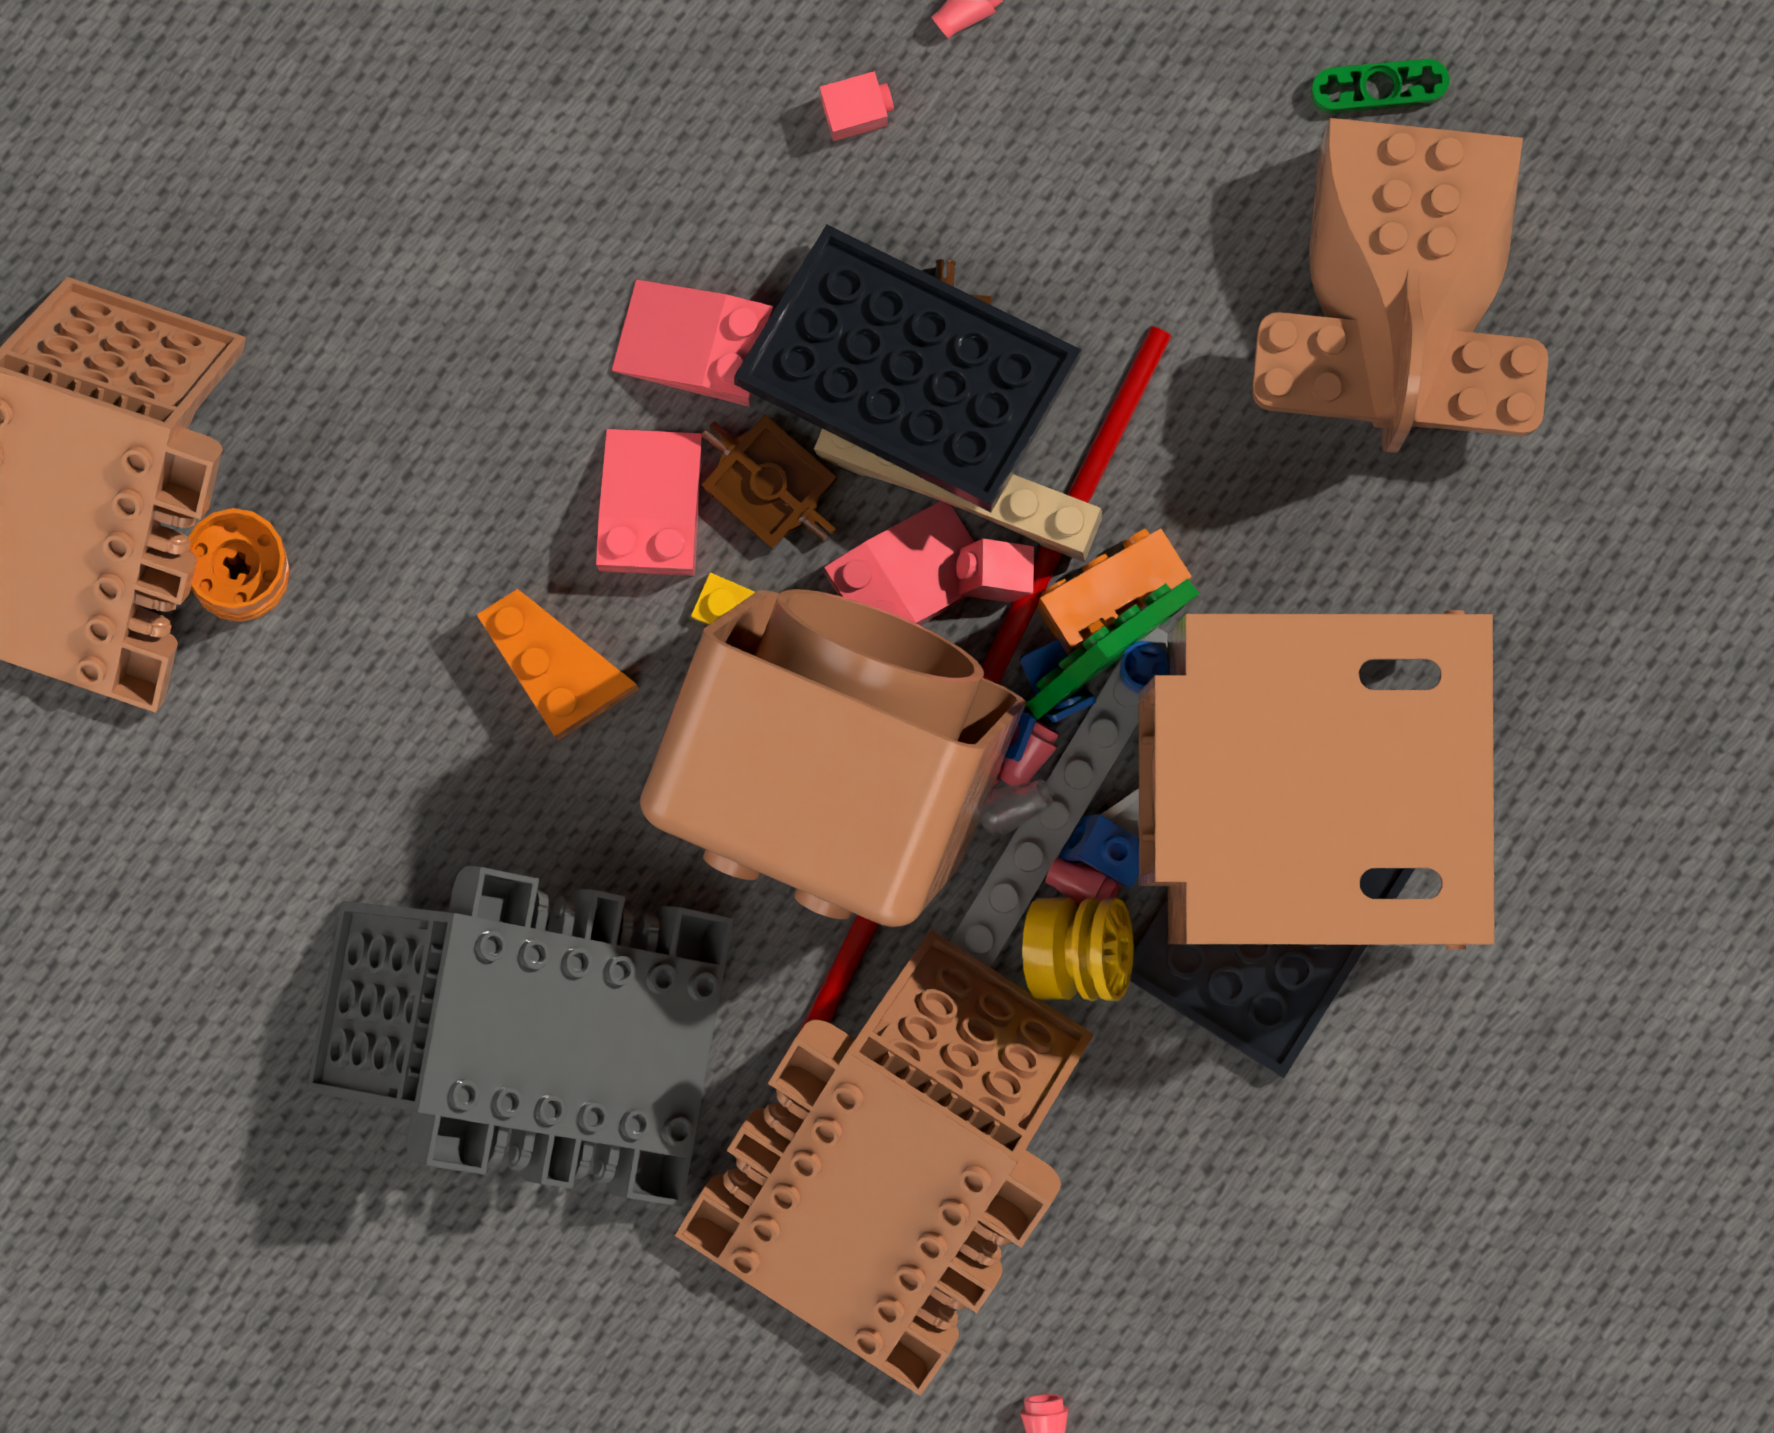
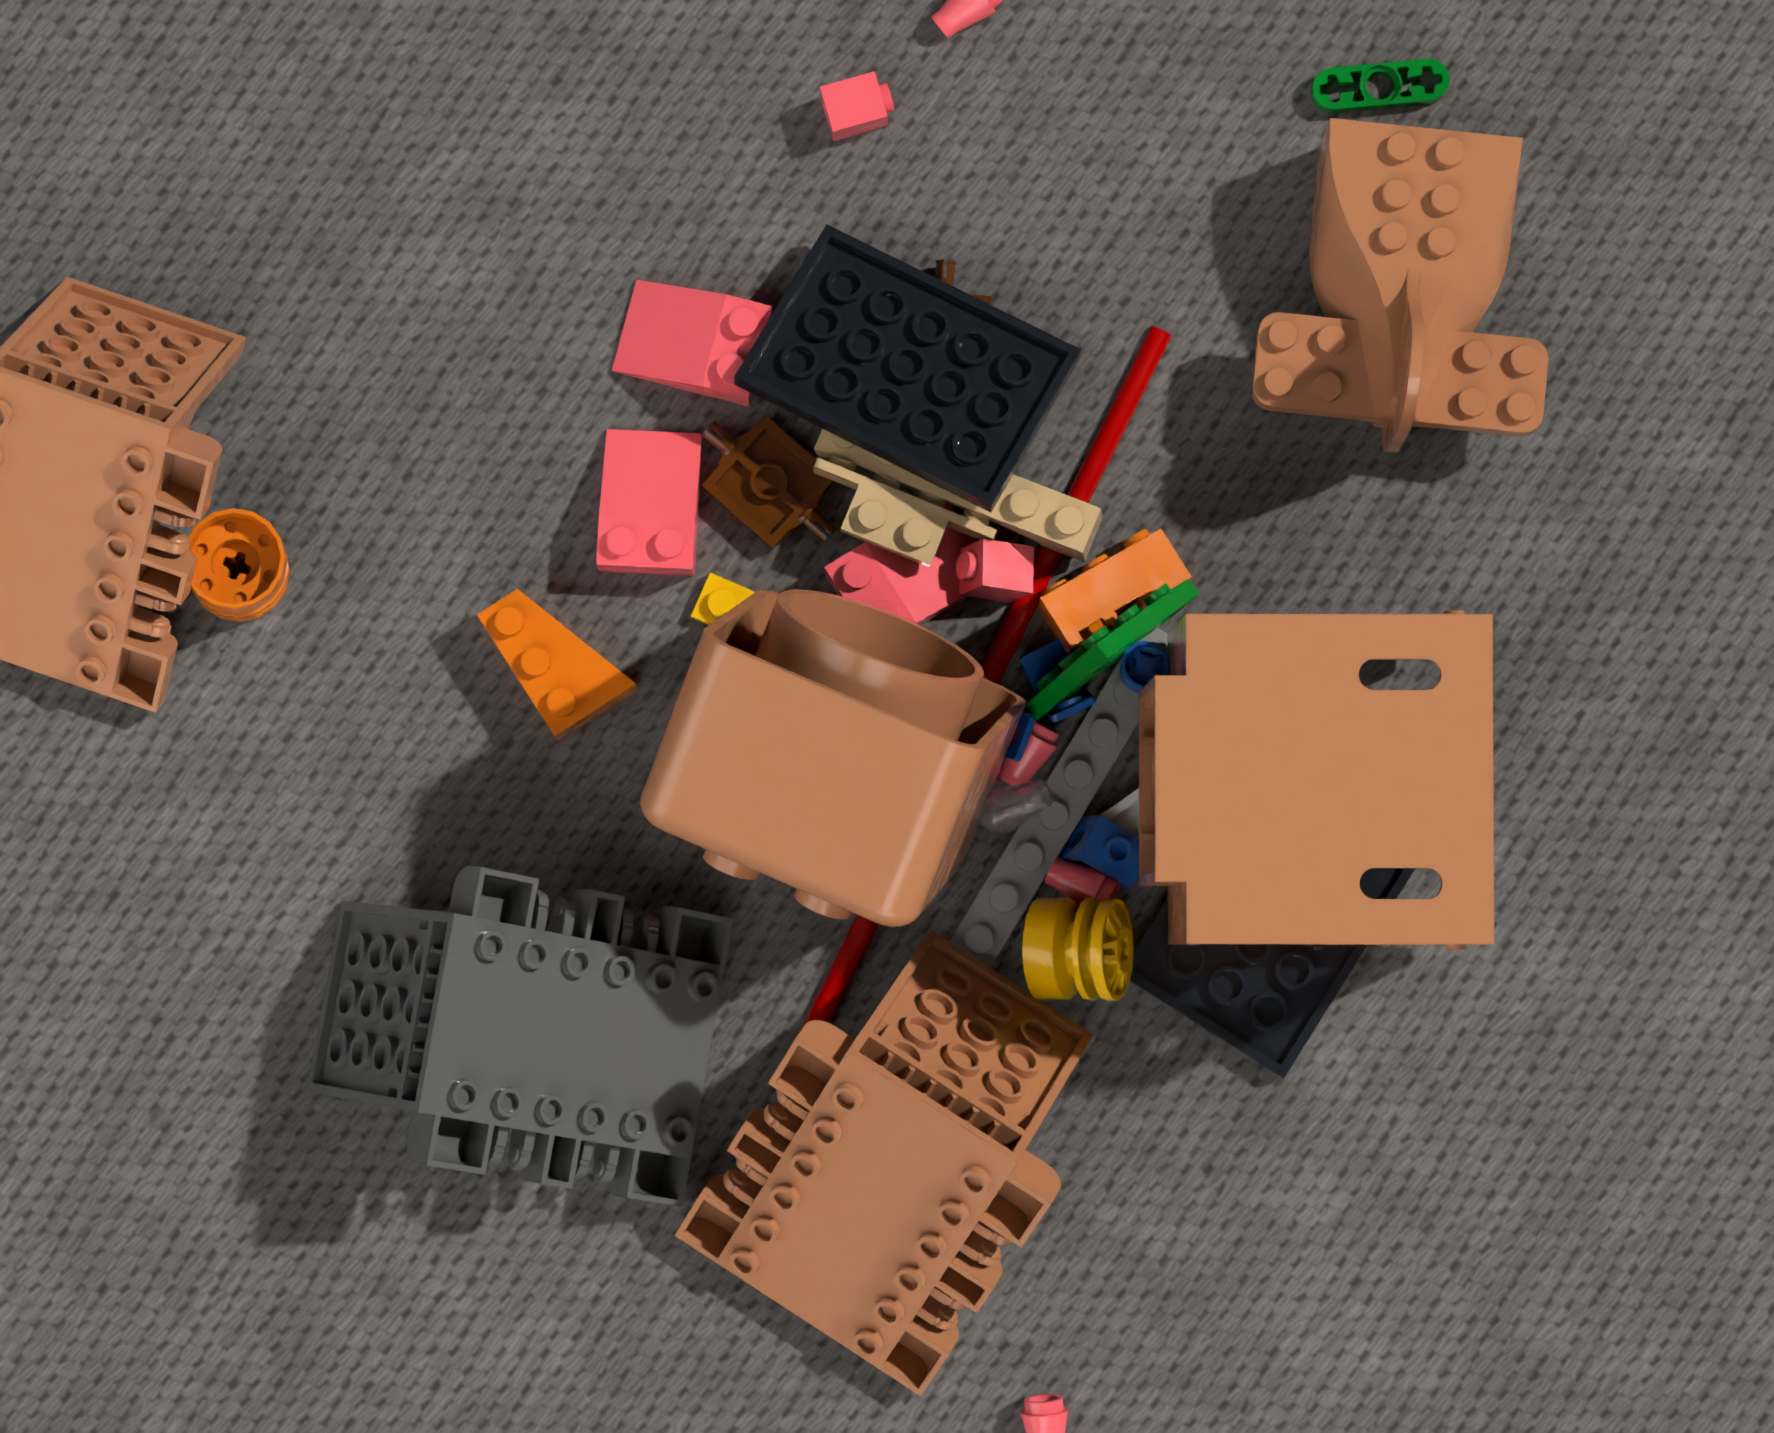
none -> tan bracket [814,455,997,567]

